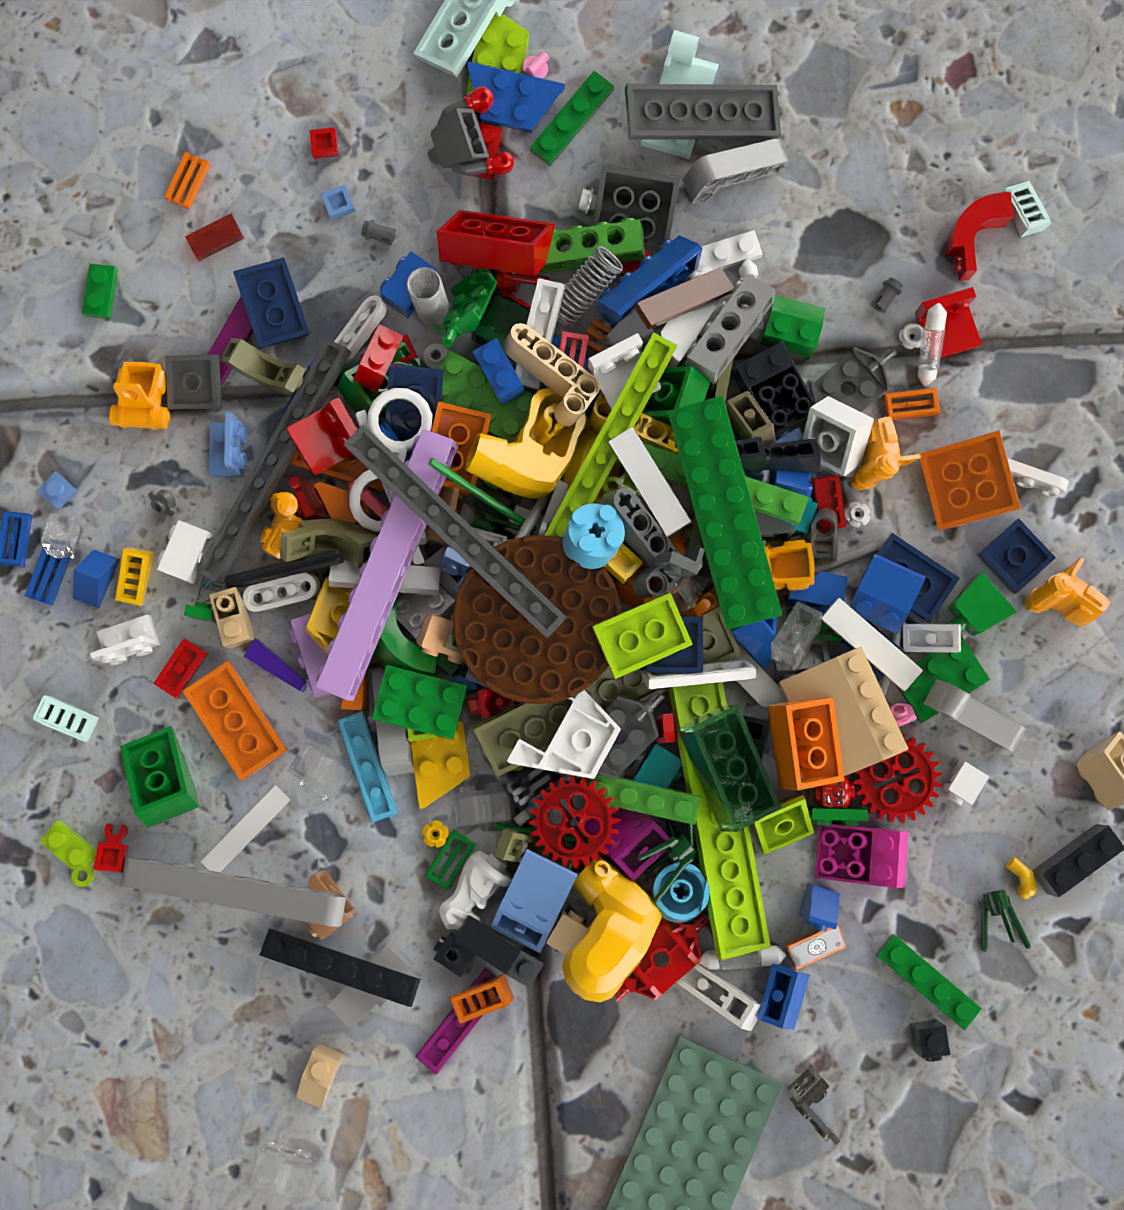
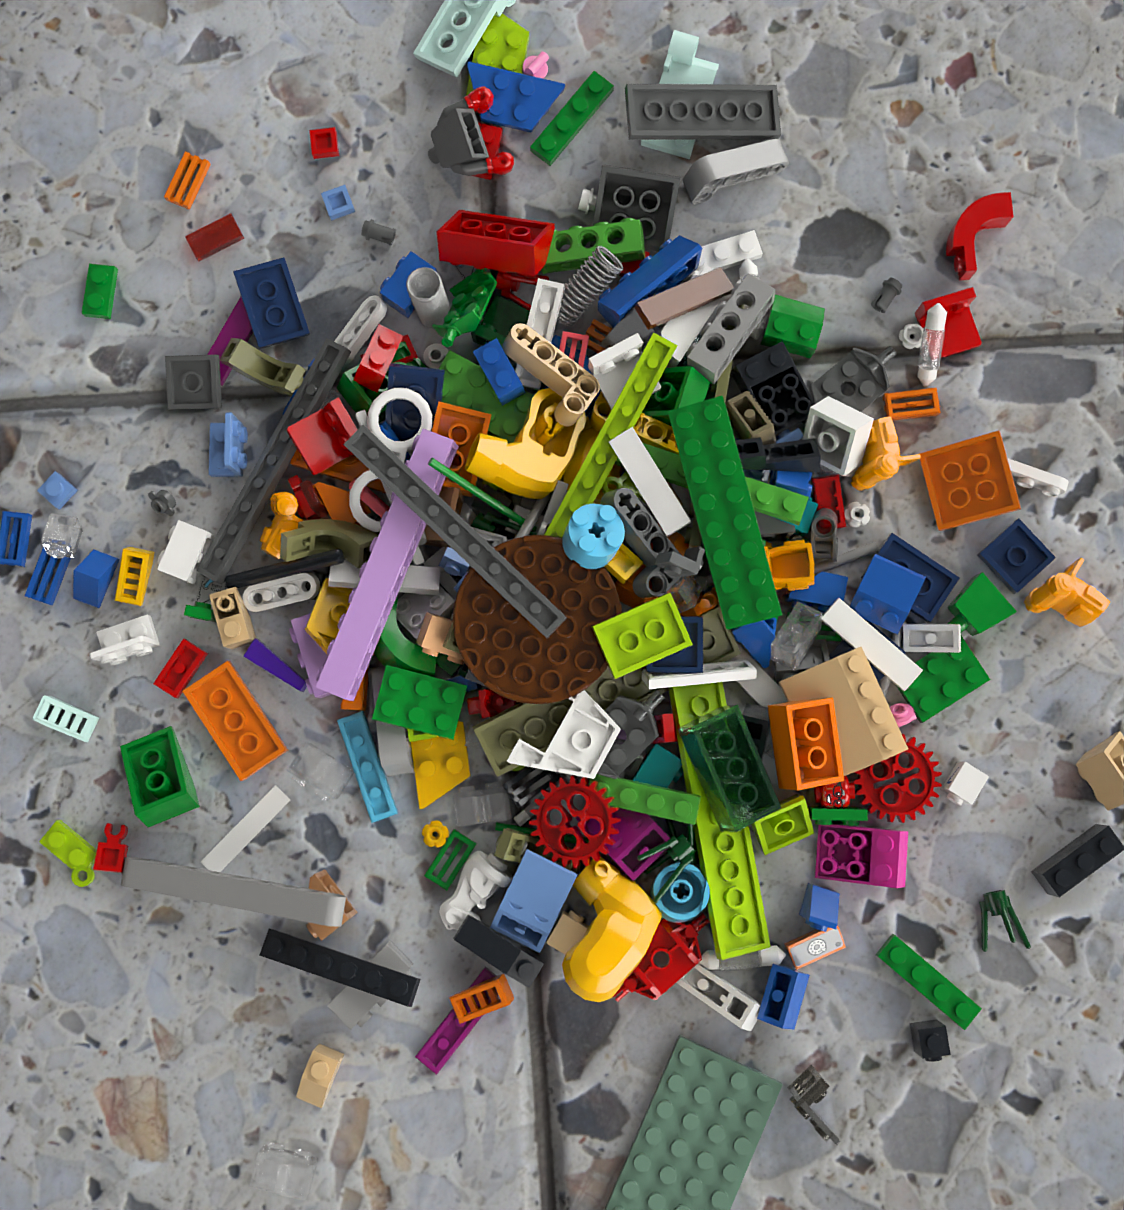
light orange piece [109,362,170,430] -> none
black brick [433,932,476,977] -> none
light grey beam [924,679,1027,753] -> none
light aqua slope [1003,181,1051,237] -> none
yellow arm [1006,857,1037,899] -> none

